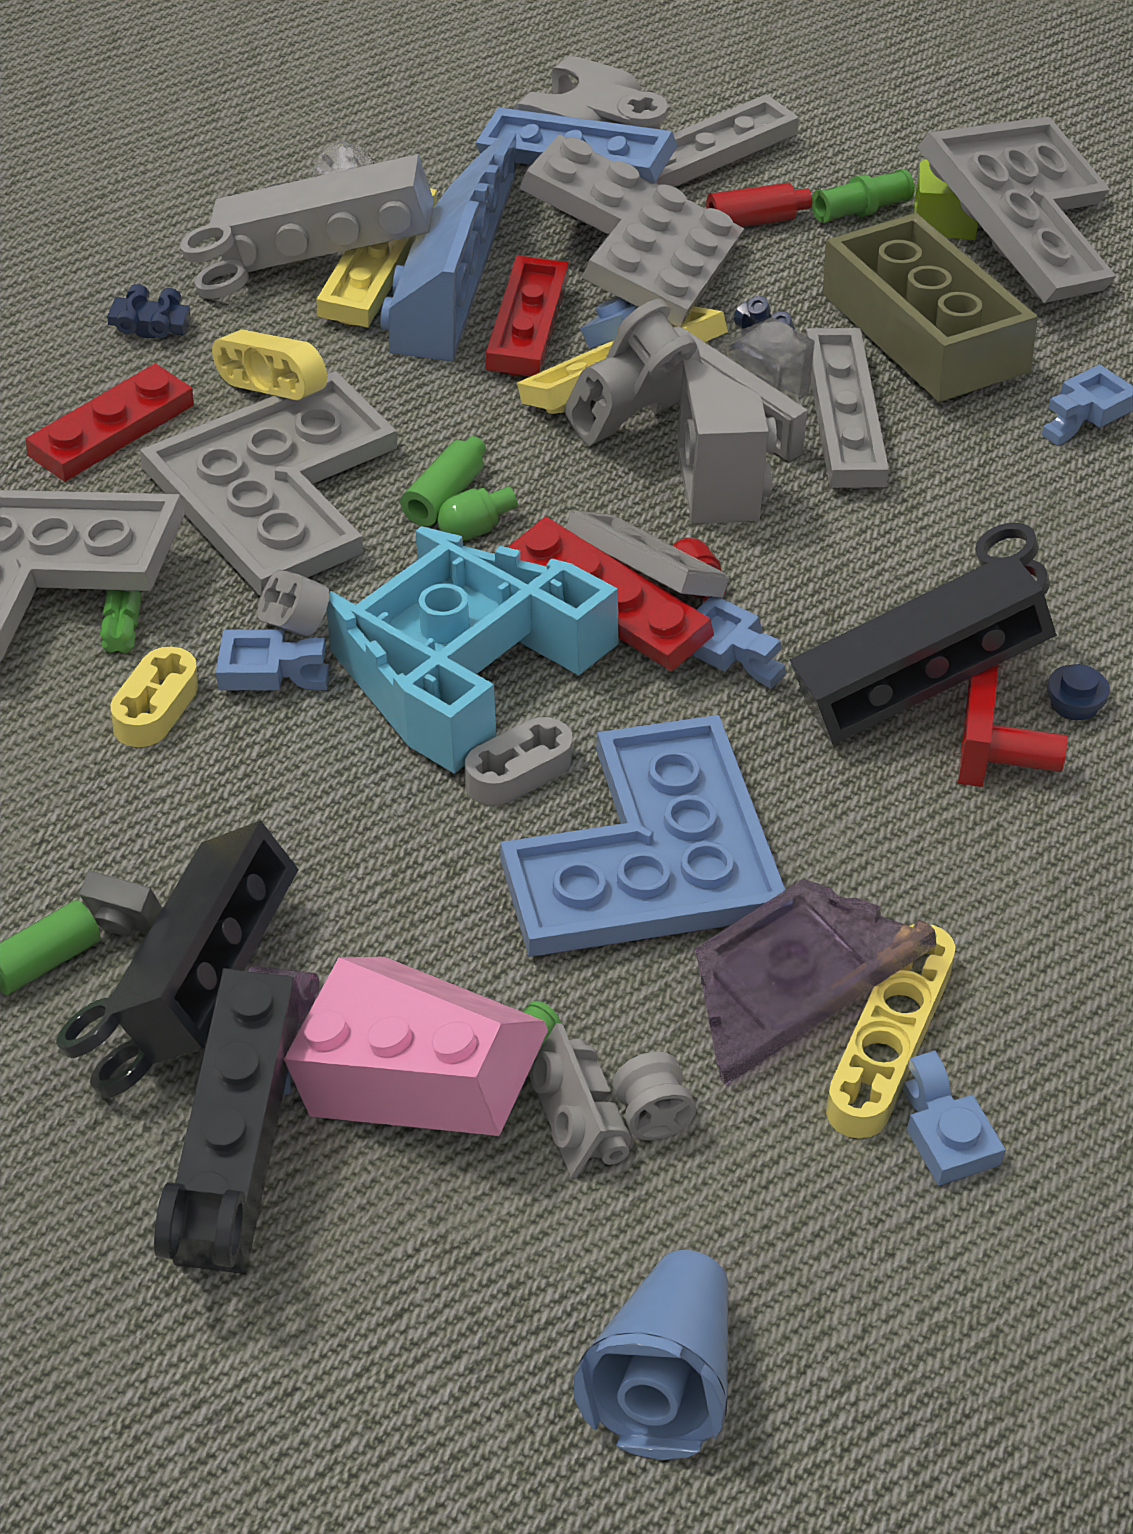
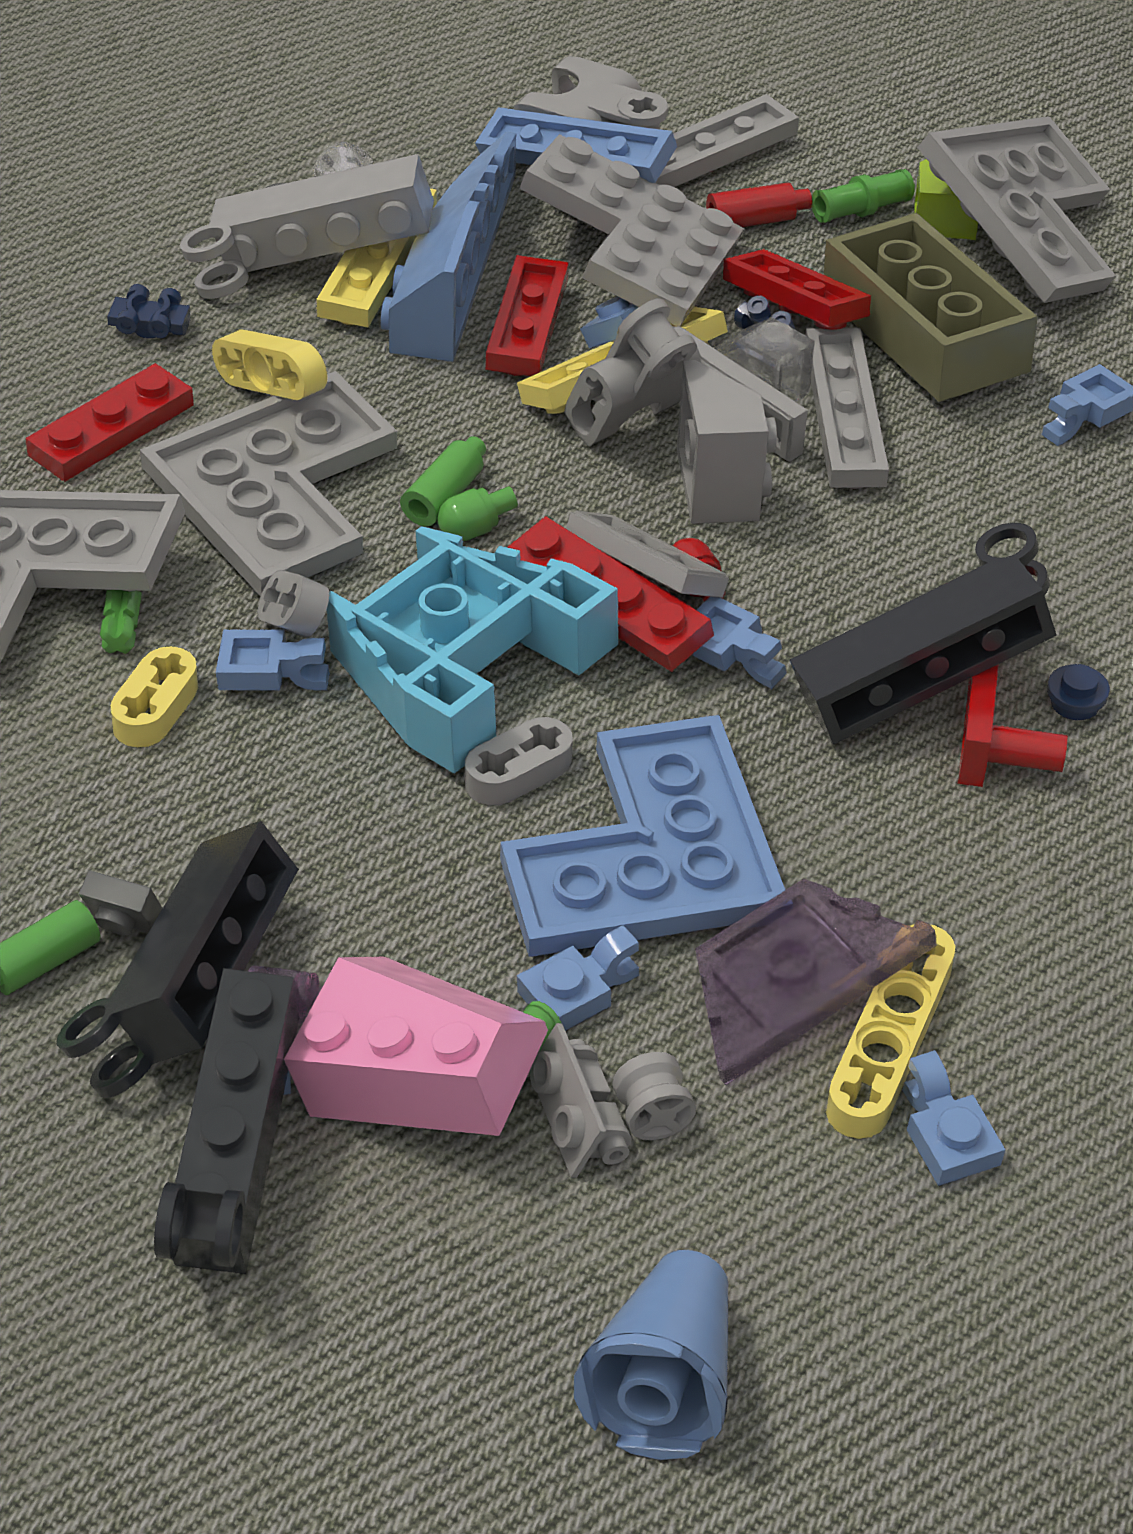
none -> medium blue plate [517,925,639,1031]
none -> red plate [723,249,871,330]

